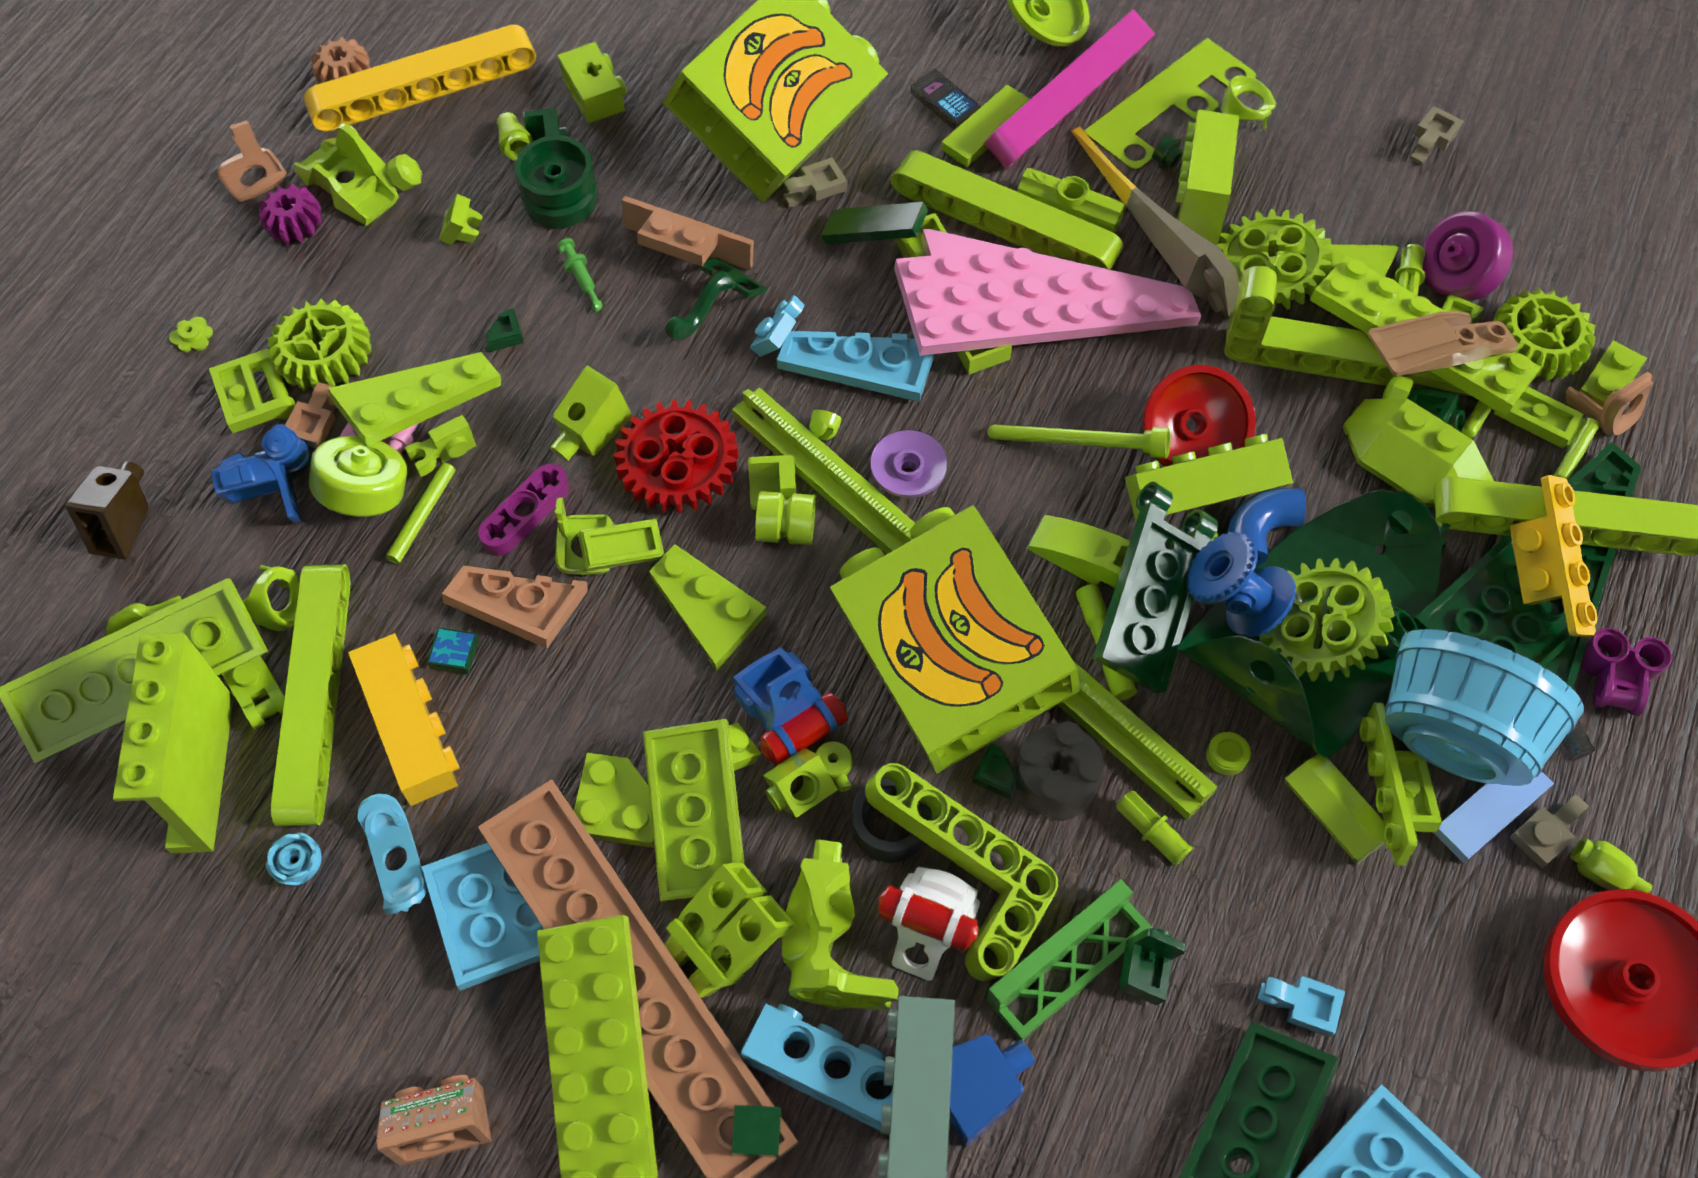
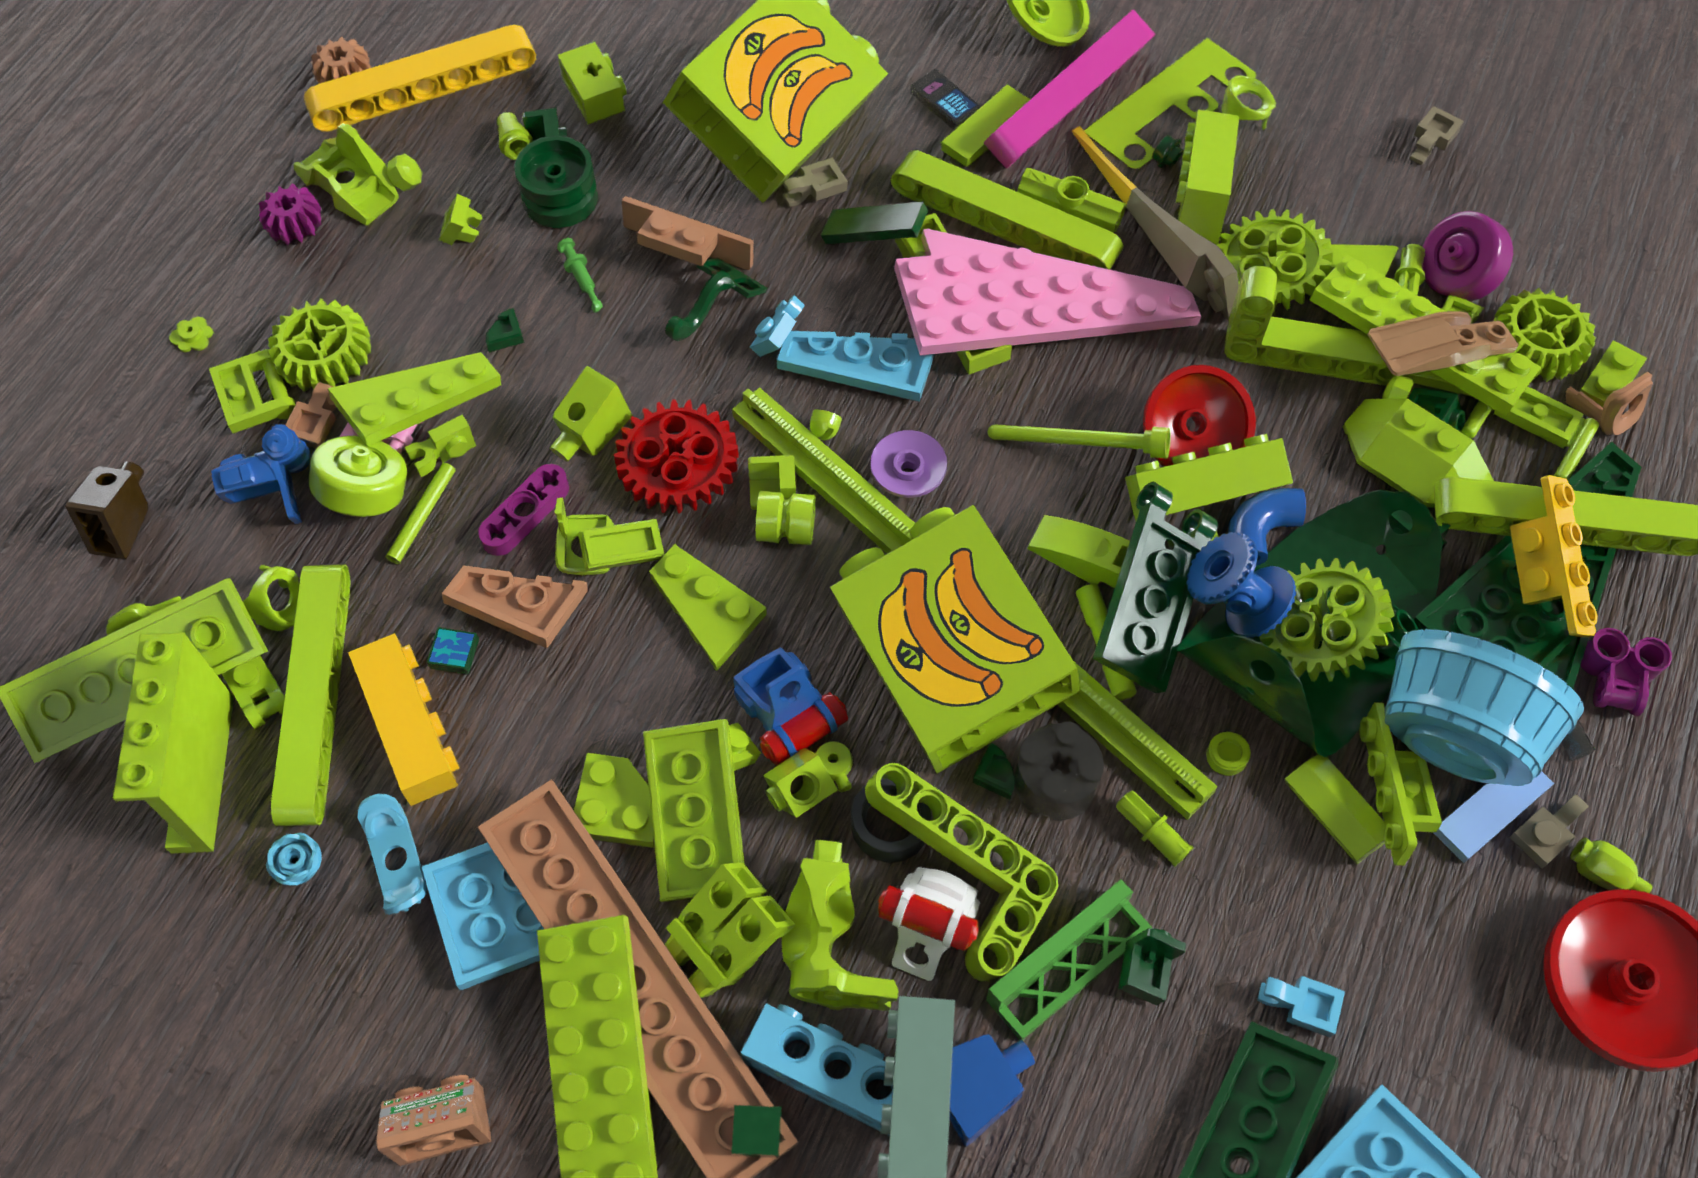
nougat piece [218,121,286,202] -> none

